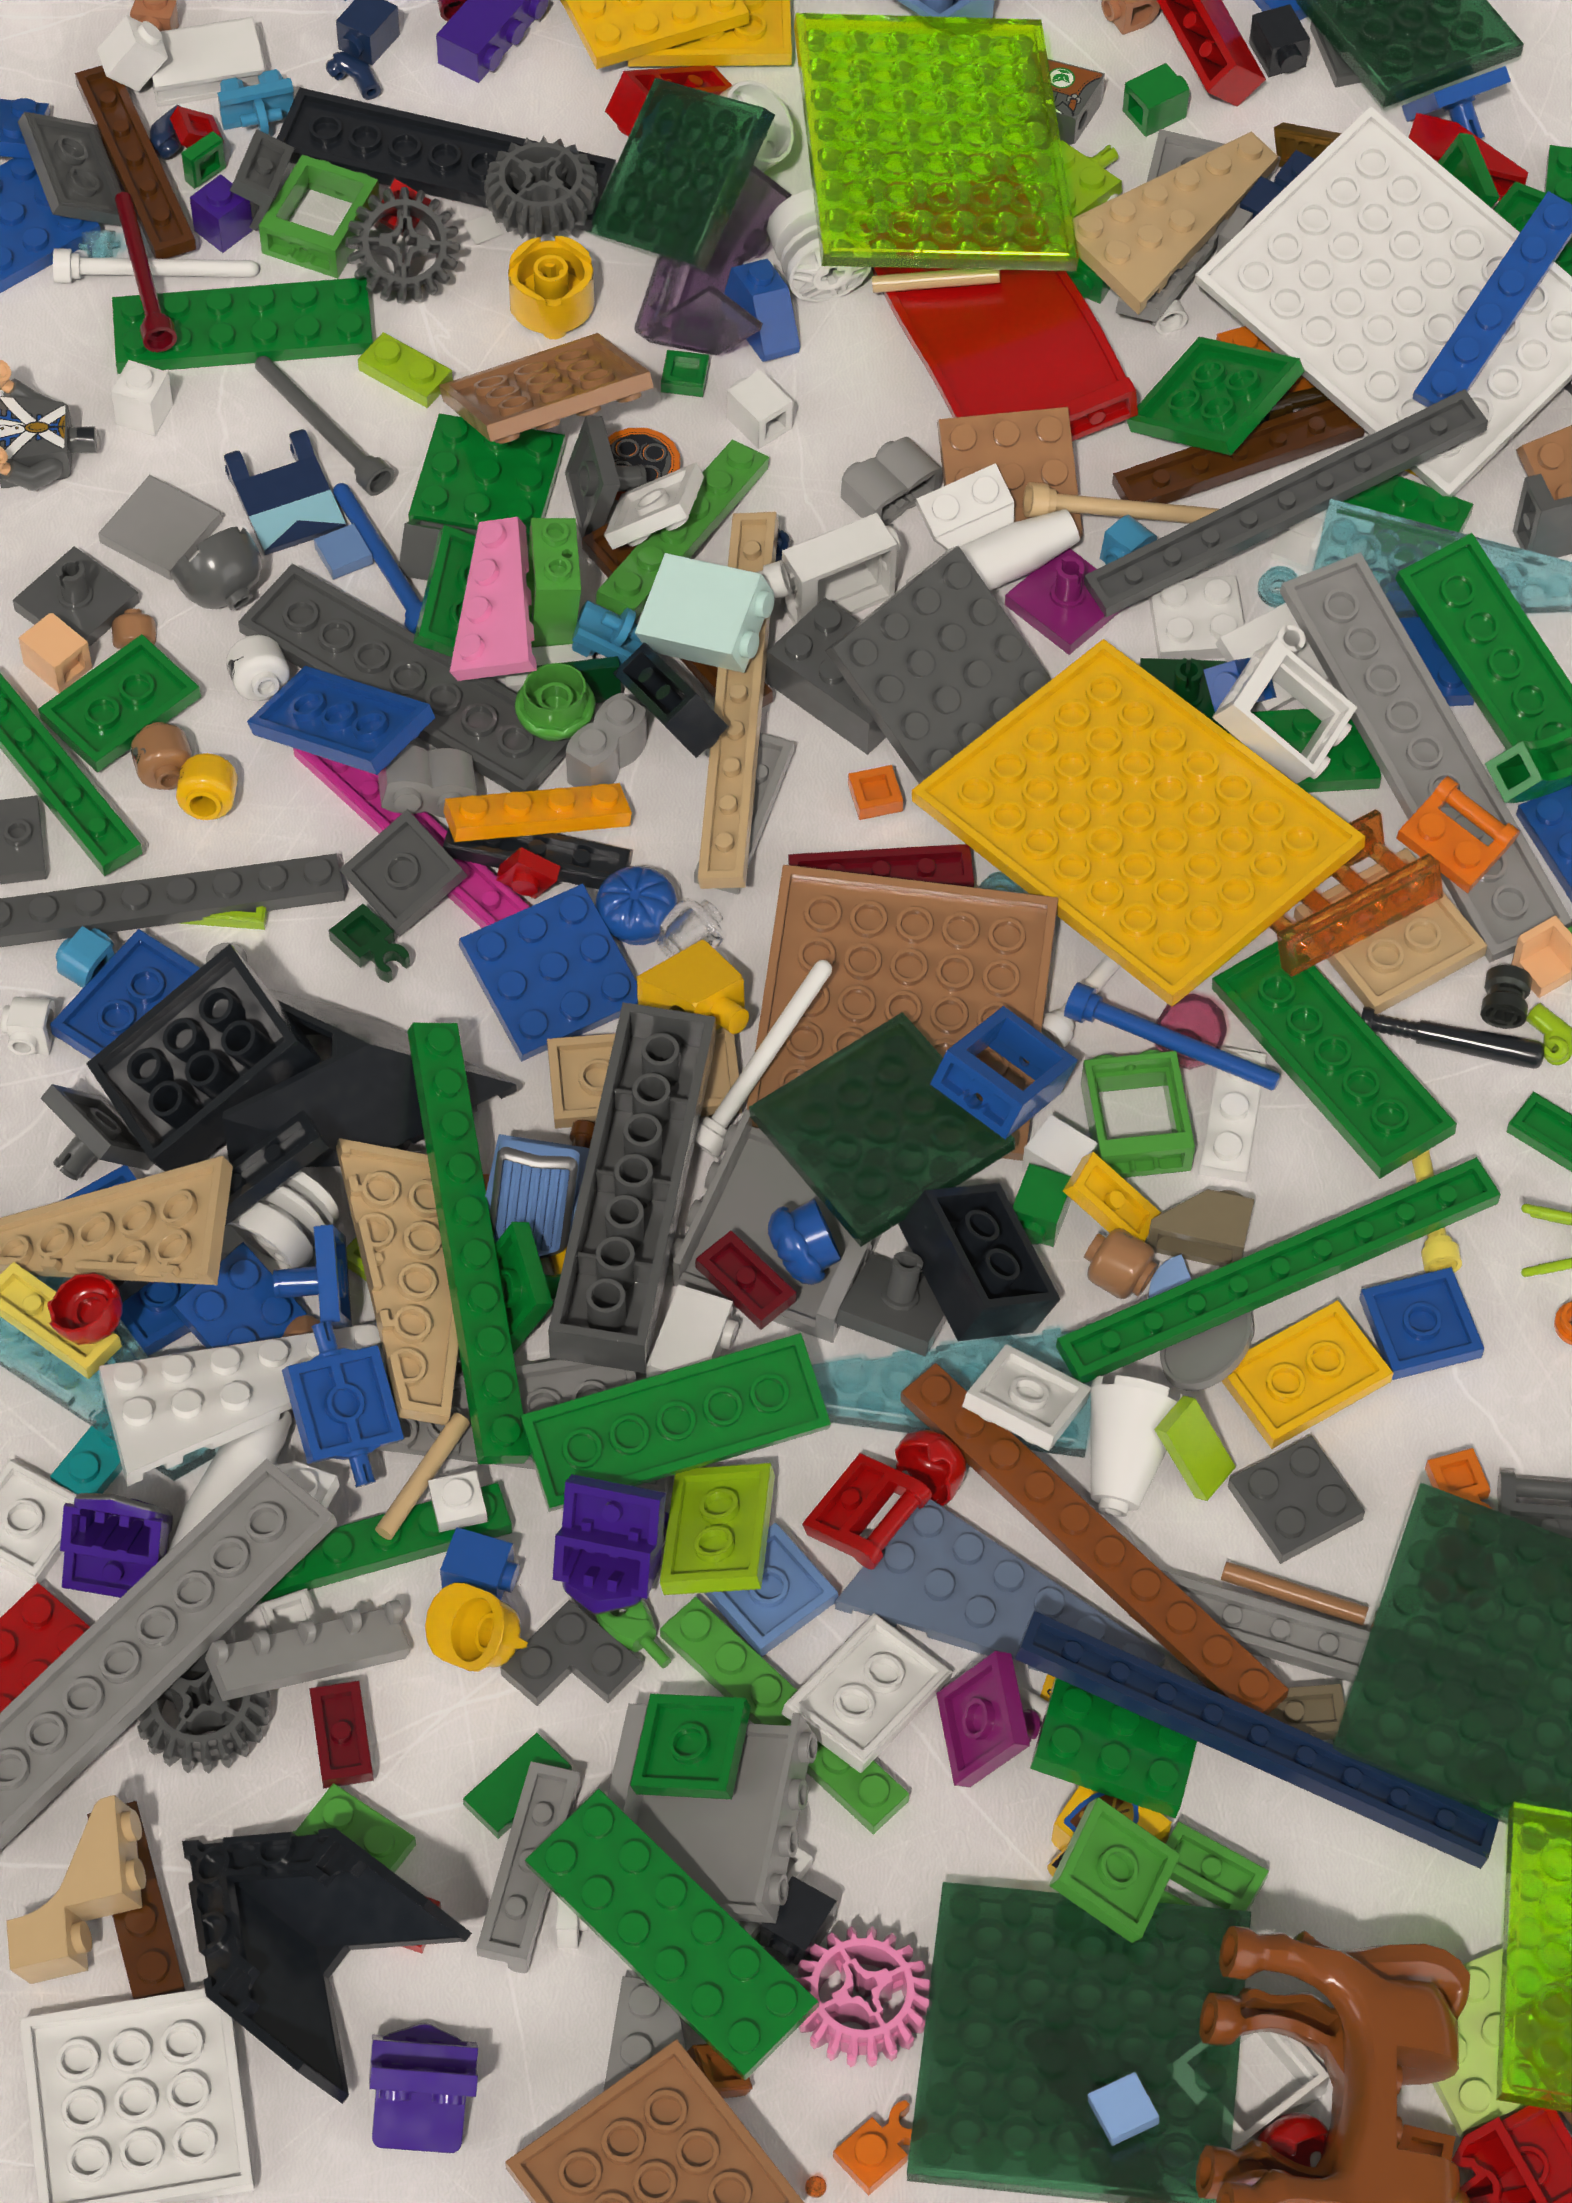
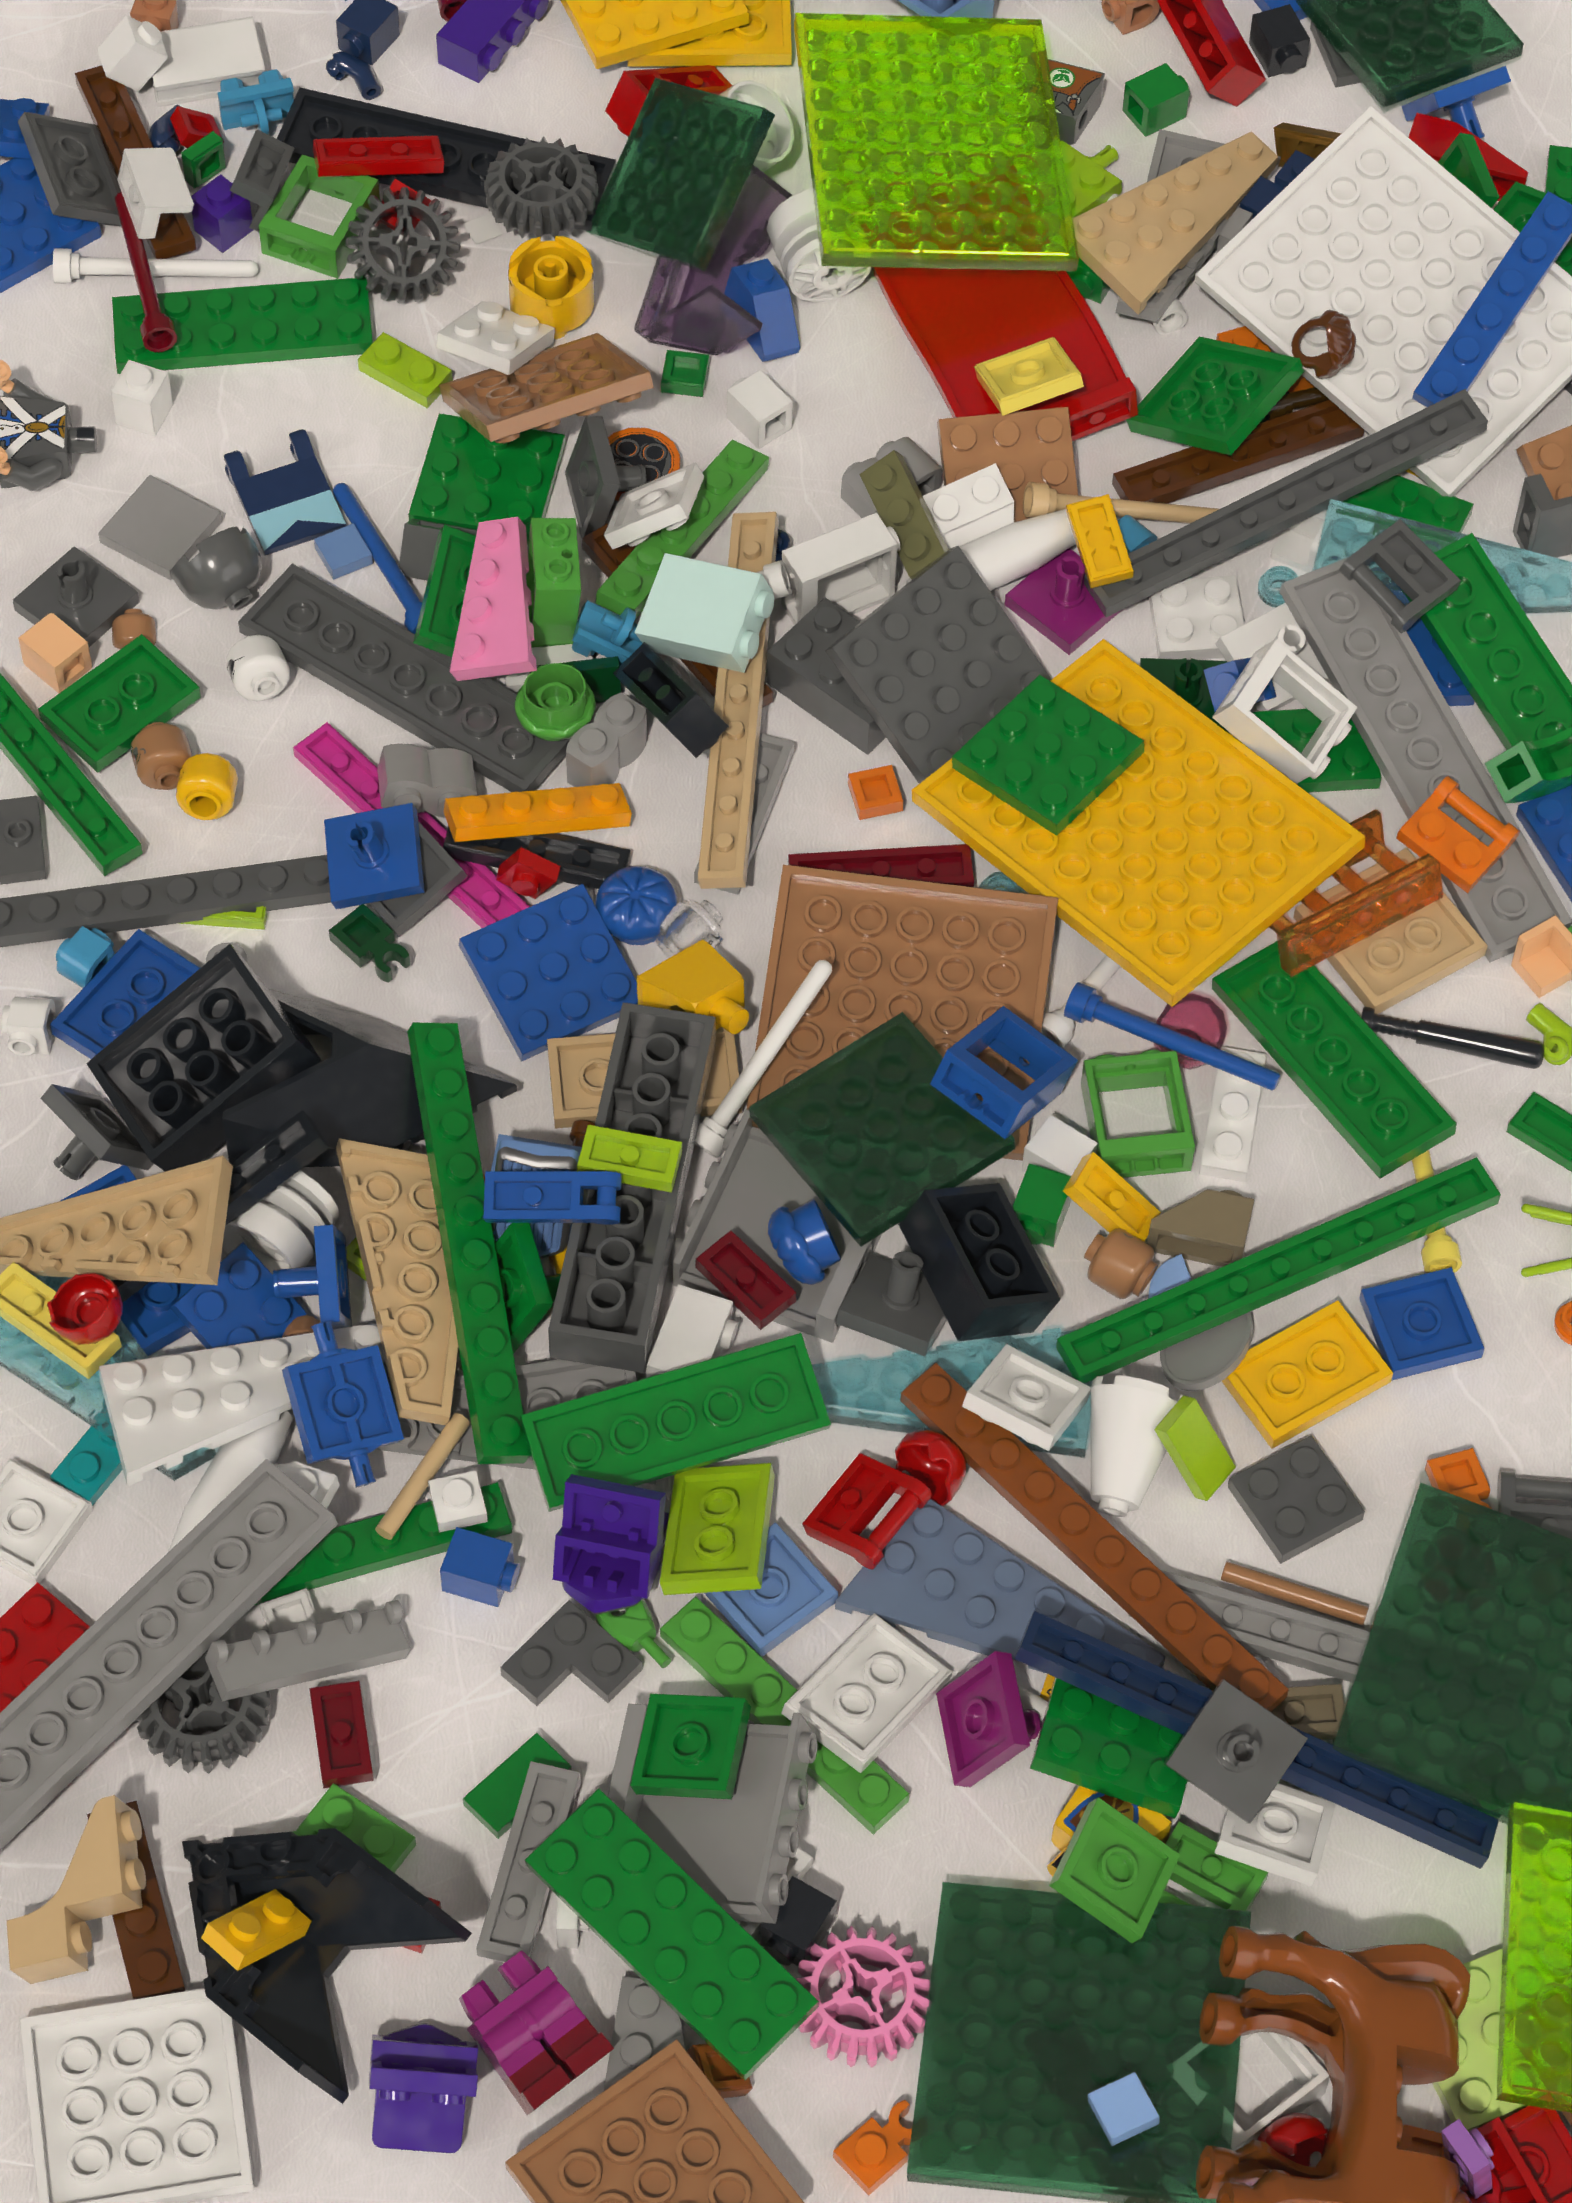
dark purple piece [60,1493,173,1598] -> none
clear light blue plate [78,230,121,258] -> none
blue plate [247,666,435,775] -> none
dark grey piece [255,356,394,496] -> none
yellow piece [425,1583,528,1672] -> none
clear orange piece [805,2176,826,2198] -> none
tan bar [872,266,1001,293] -> none
pearl dark grey wheel [1480,965,1532,1029] -> none
none -> white panel [117,148,194,239]
none -> yellow plate [201,1889,311,1971]
none -> red tile [313,136,444,177]
none -> blue tile [324,803,425,909]
none -> white plate [436,301,555,375]
none -> magenta hips [459,1950,614,2115]
none -> blue plate [483,1171,622,1225]
none -> lime plate [577,1125,682,1193]
none -> olive plate [859,450,949,579]
none -> green plate [952,674,1144,836]
none -> light yellow plate [974,337,1084,416]
none -> yellow plate [1066,494,1134,589]
none -> dark grey tile [1164,1679,1308,1824]
none -> white plate [1214,1783,1336,1887]
none -> reddish brown piece [1291,309,1356,379]
none -> dark grey plate [1339,519,1461,633]
none -> medium lavender plate [1441,2119,1495,2200]

